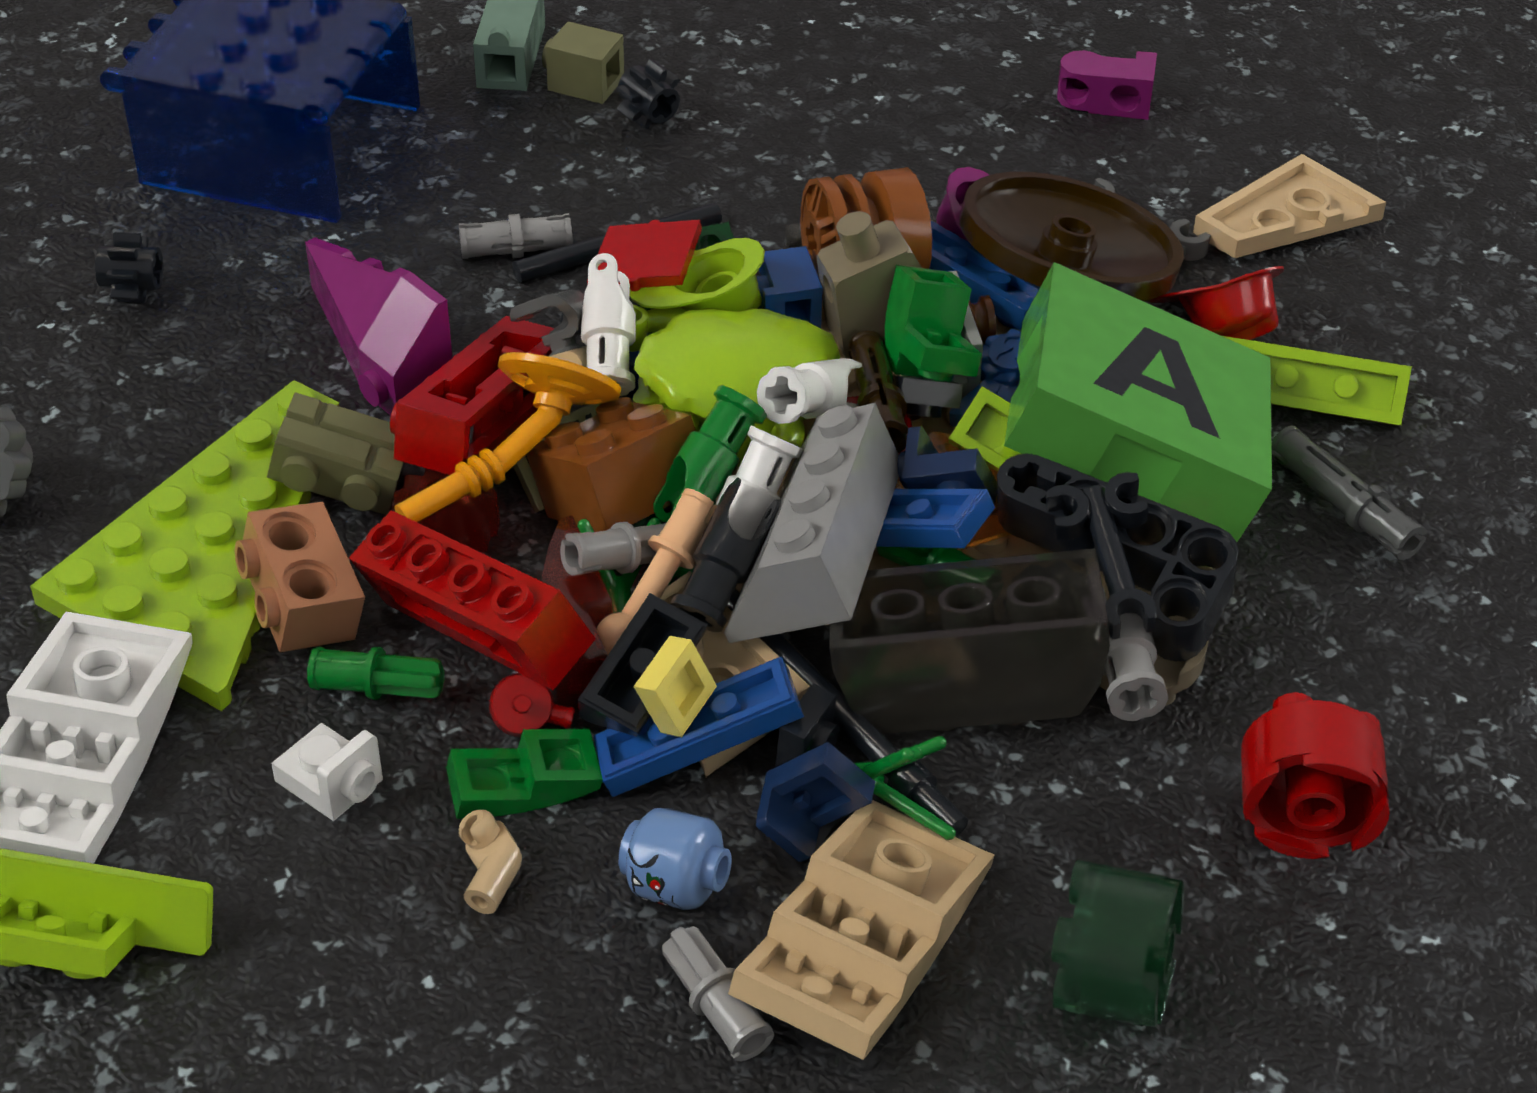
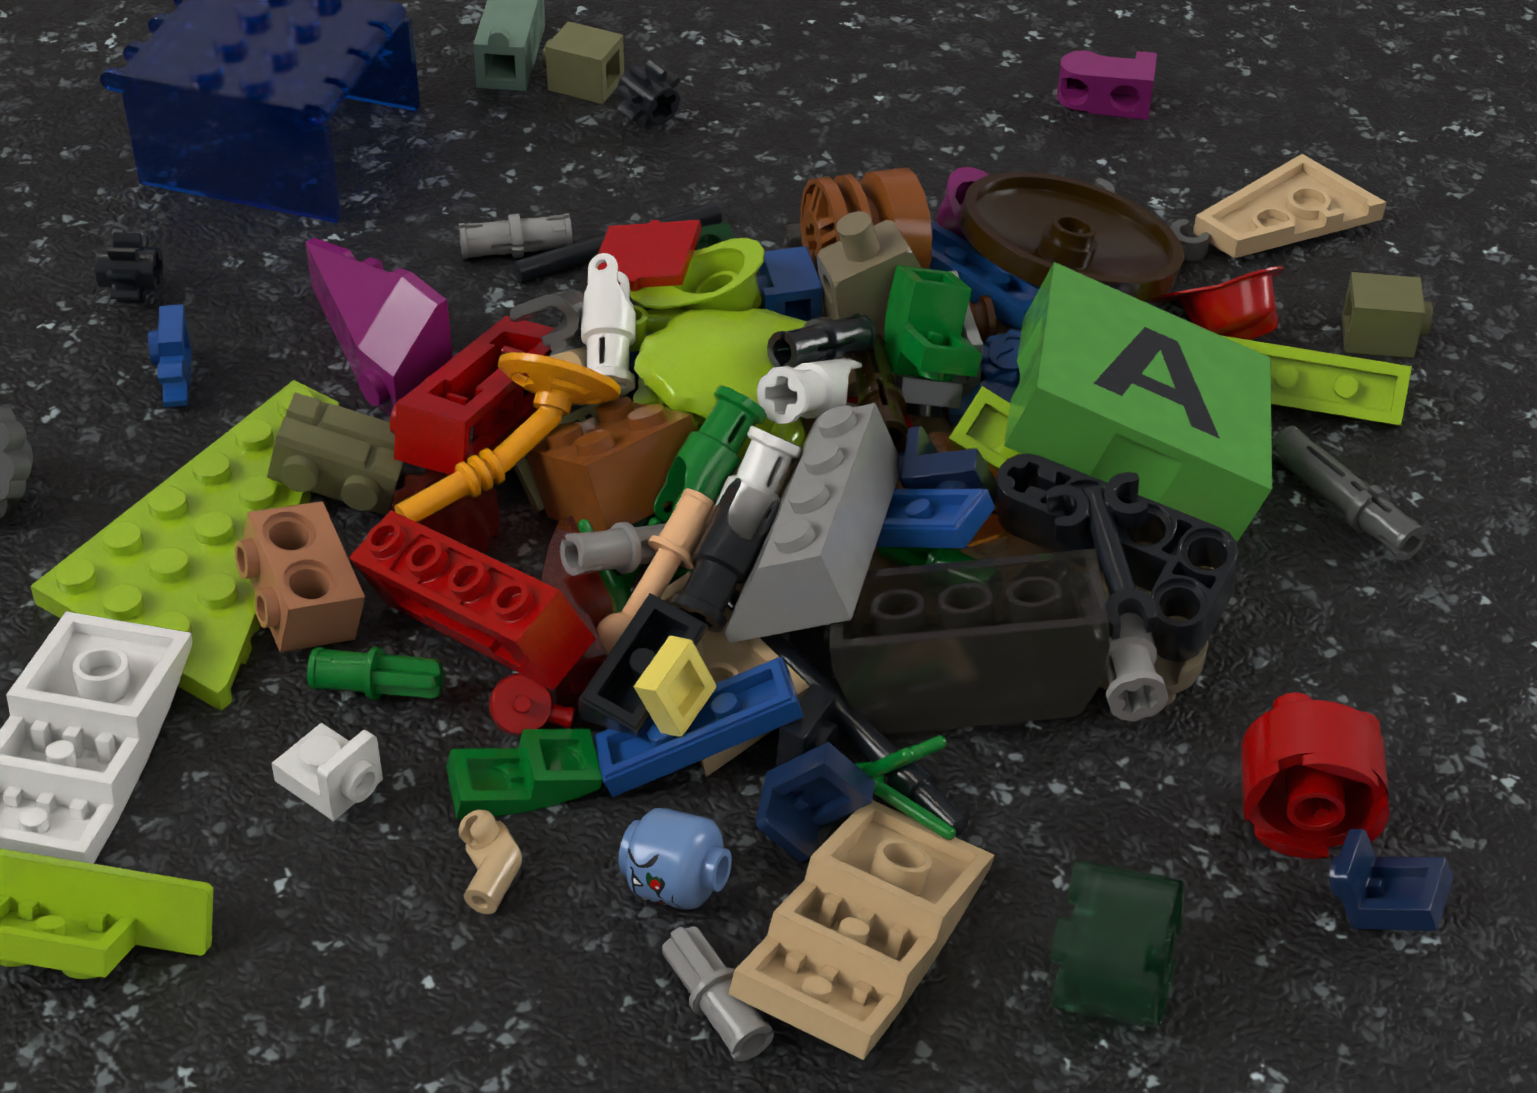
none -> blue plate [148,304,192,407]
none -> black pin [767,313,877,368]
none -> dark blue bracket [1330,829,1453,931]
none -> olive brick [1341,272,1433,358]

